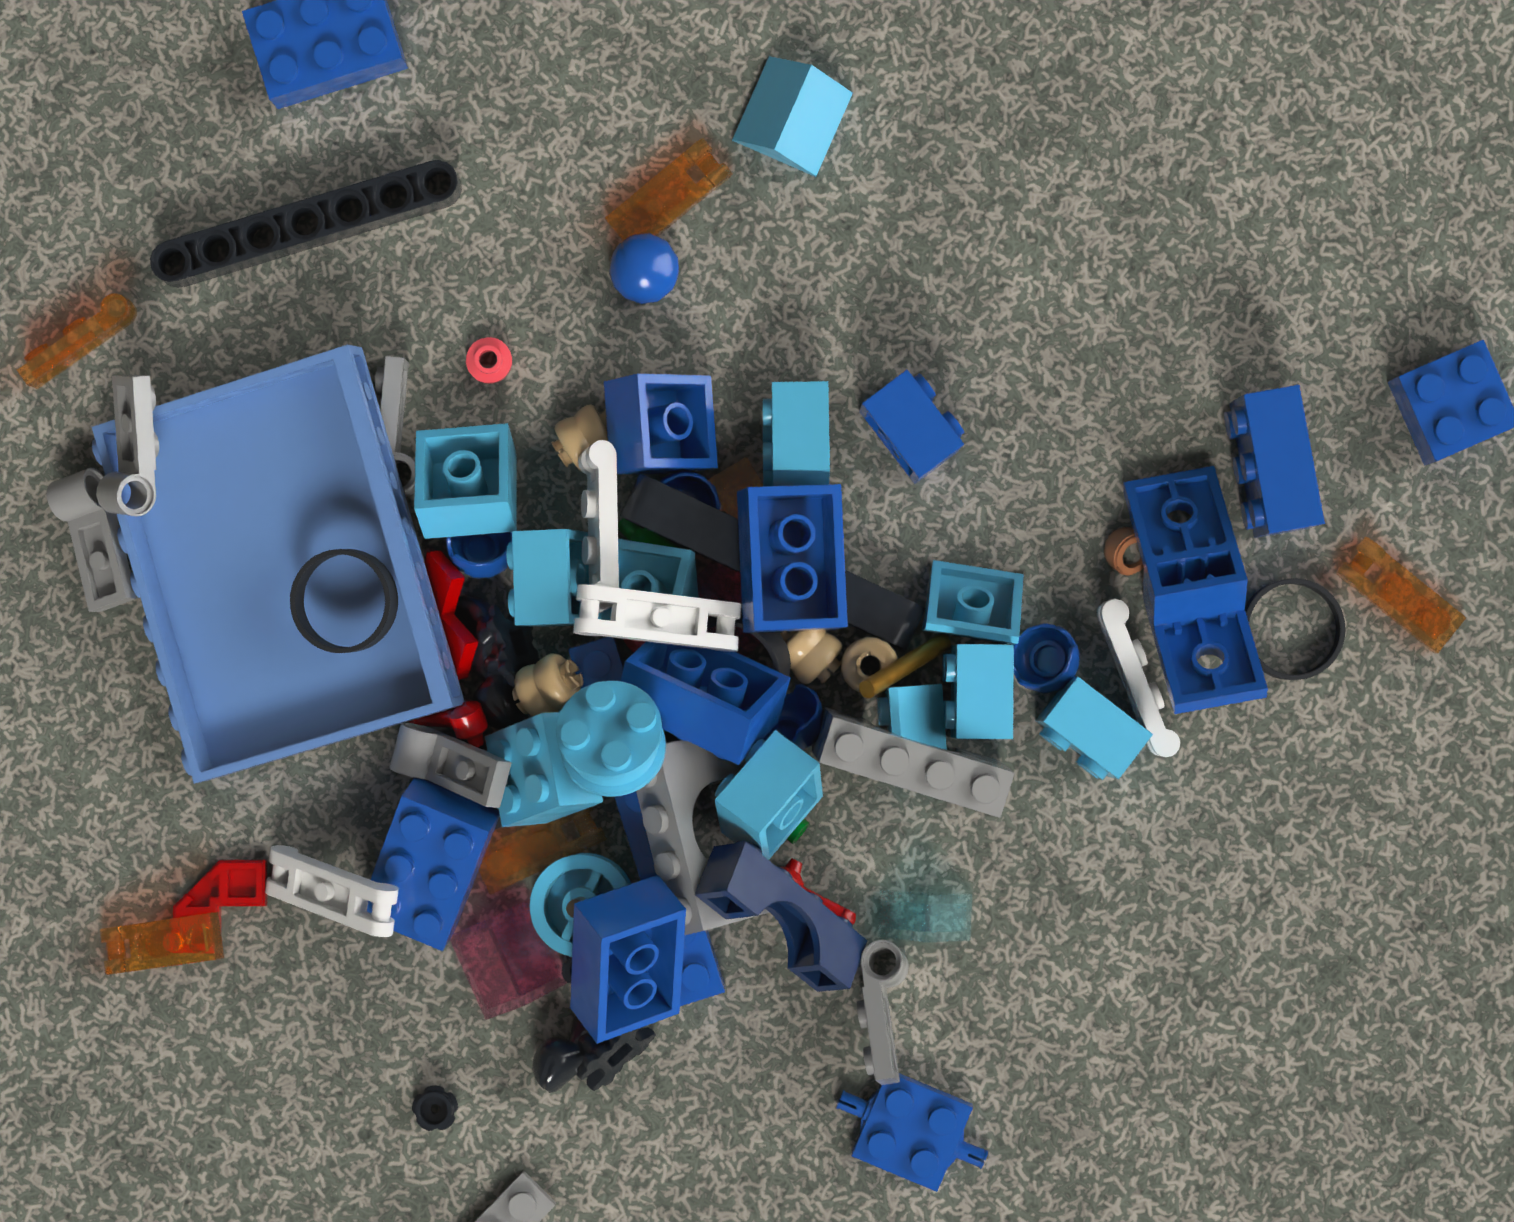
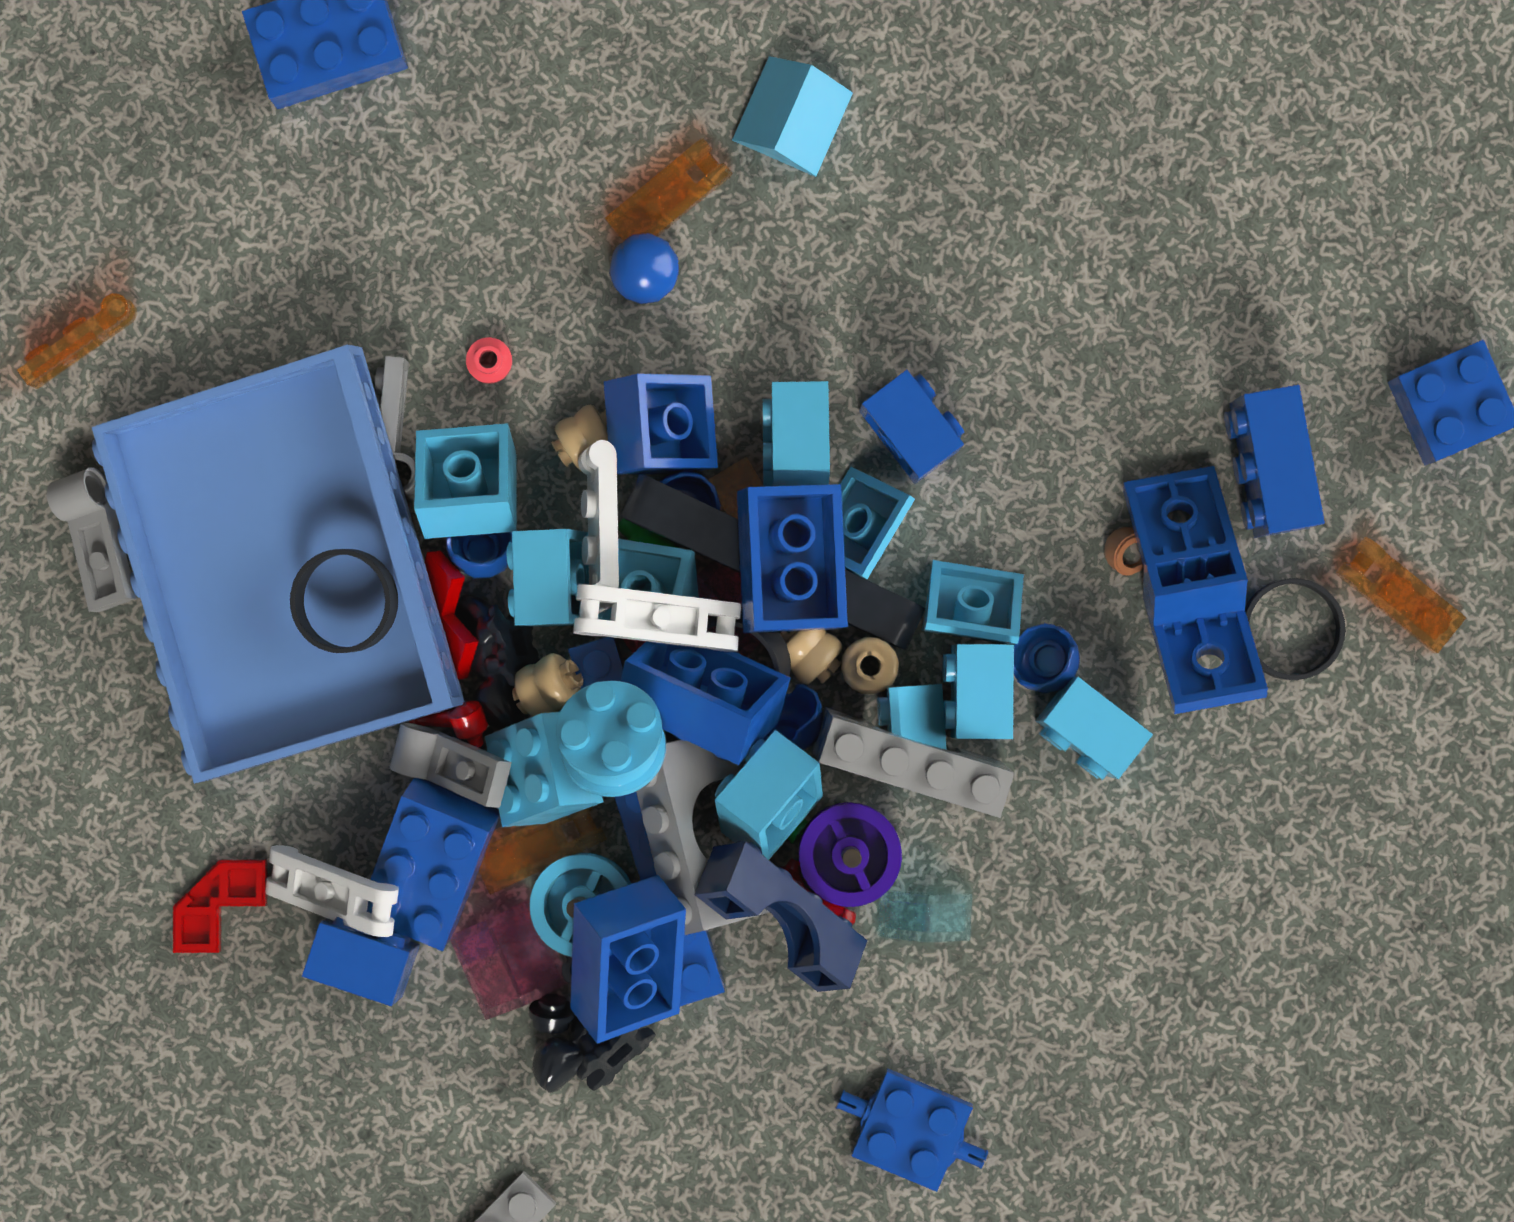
light grey plate [96,374,159,517] -> none
clear orange plate [99,912,224,975] -> none
black beam [150,160,462,288] -> none
black plate [412,1085,458,1131] -> none
light grey plate [857,940,909,1085] -> none
pearl gold bar [859,633,951,698] -> none
white plate [1097,599,1180,757] -> none
none -> blue brick [302,917,420,1007]
none -> black plate [528,994,575,1034]
none -> dark purple wheel [799,802,902,907]
none -> medium azure slope [841,467,915,580]

